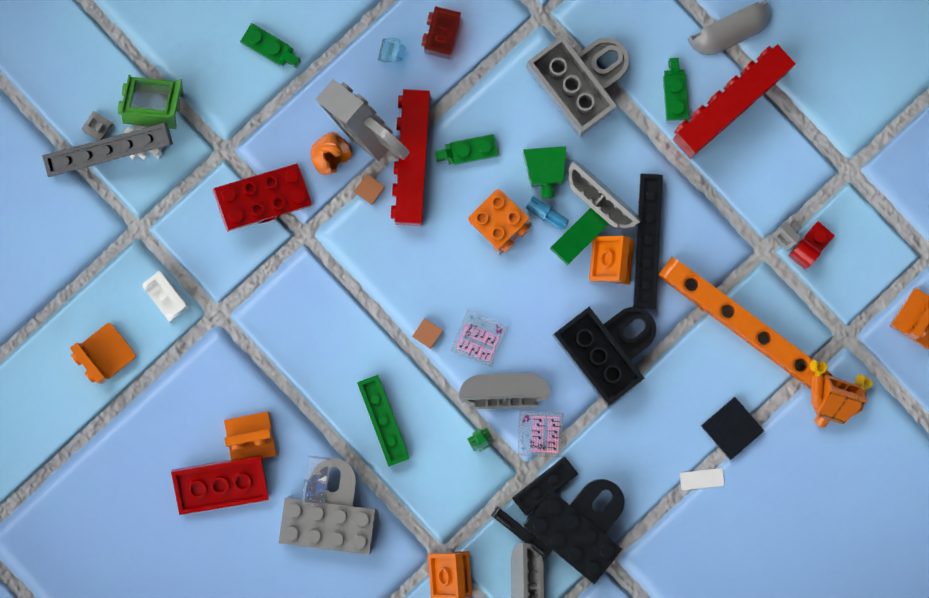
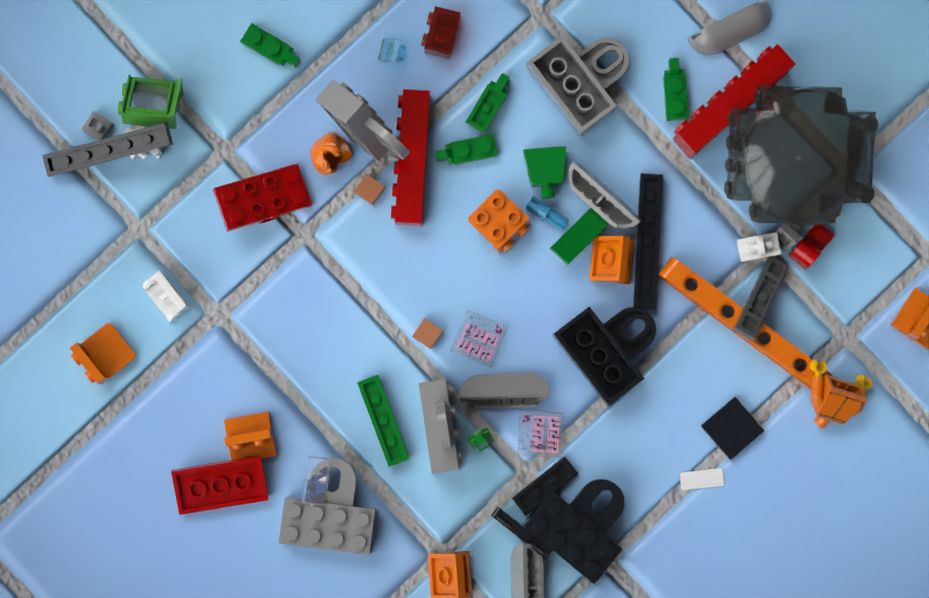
none -> light grey brick [419,379,463,474]
none -> green hinge [465,73,510,134]
none -> clear smoke windscreen [724,85,878,226]
none -> dark grey plate [733,256,789,341]
none -> white hips [736,232,781,262]

